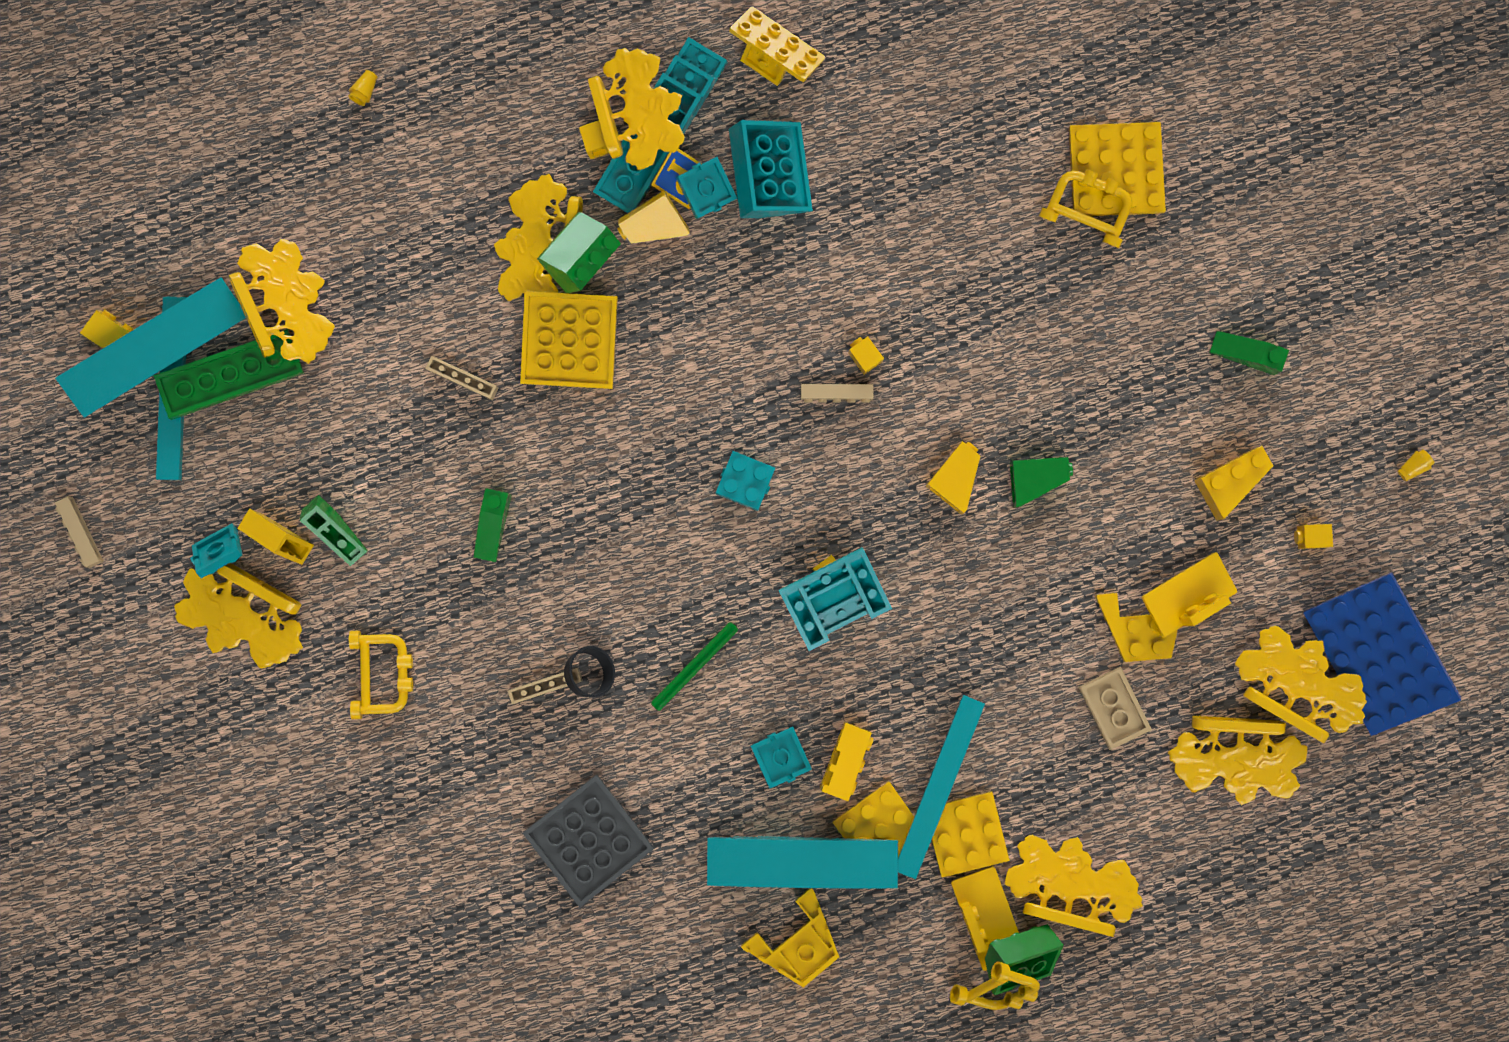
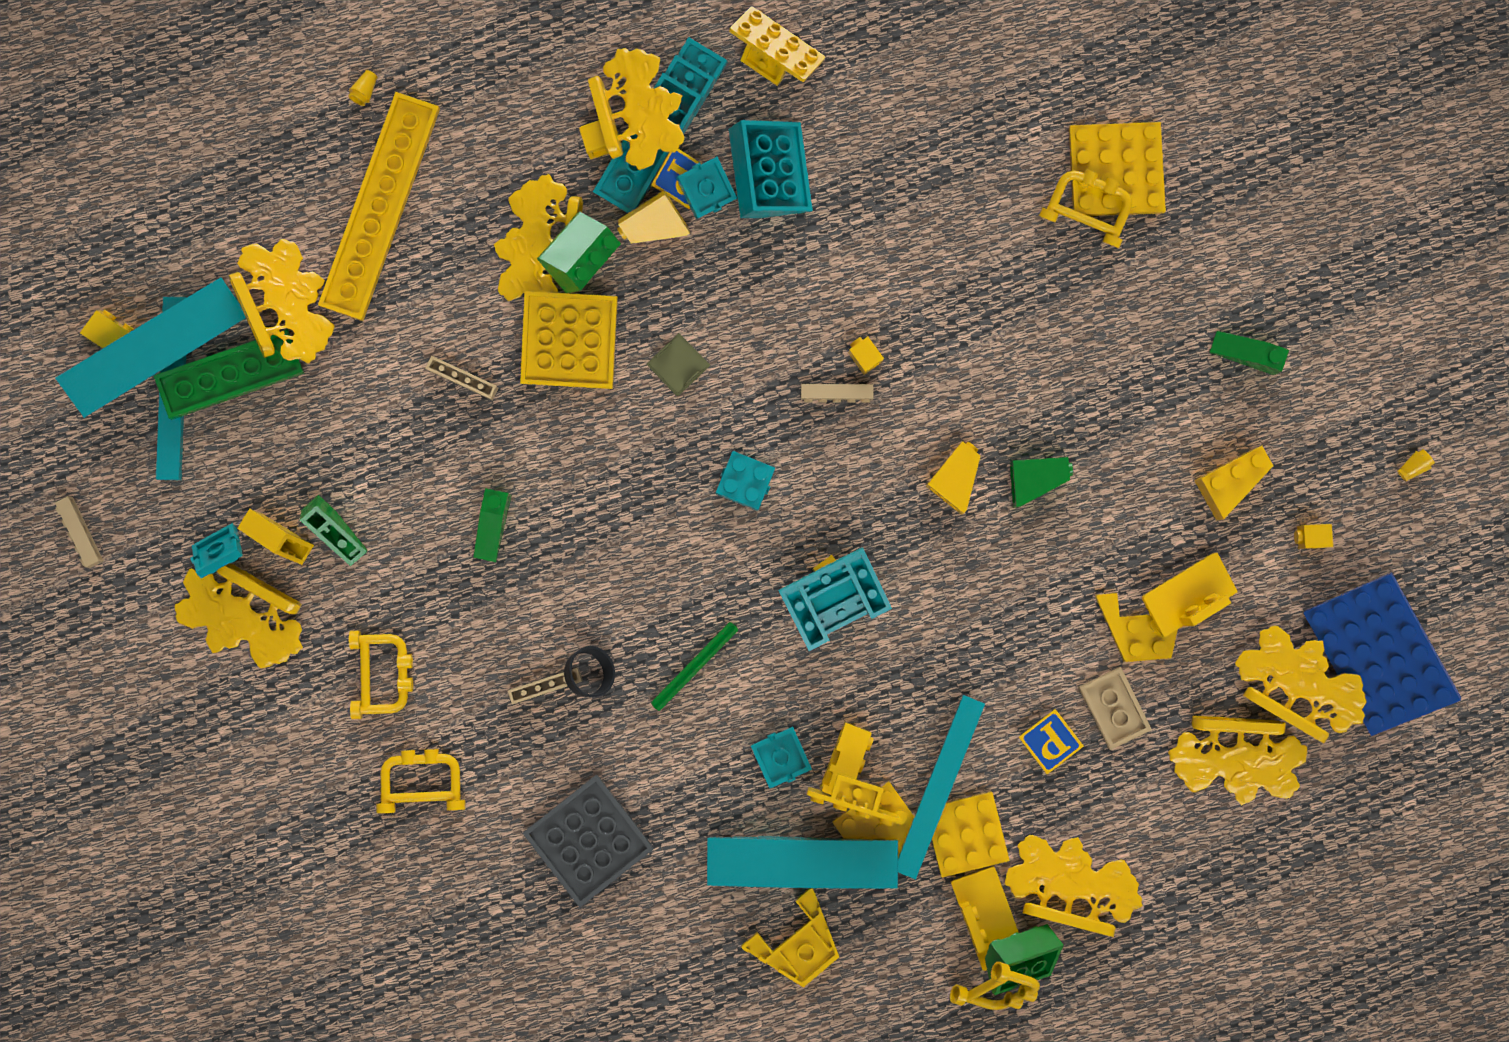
none -> yellow plate [318,92,440,321]
none -> yellow bar [376,749,466,813]
none -> olive piece [646,333,711,397]
none -> yellow bracket [807,774,900,826]
none -> piece [1018,709,1084,774]

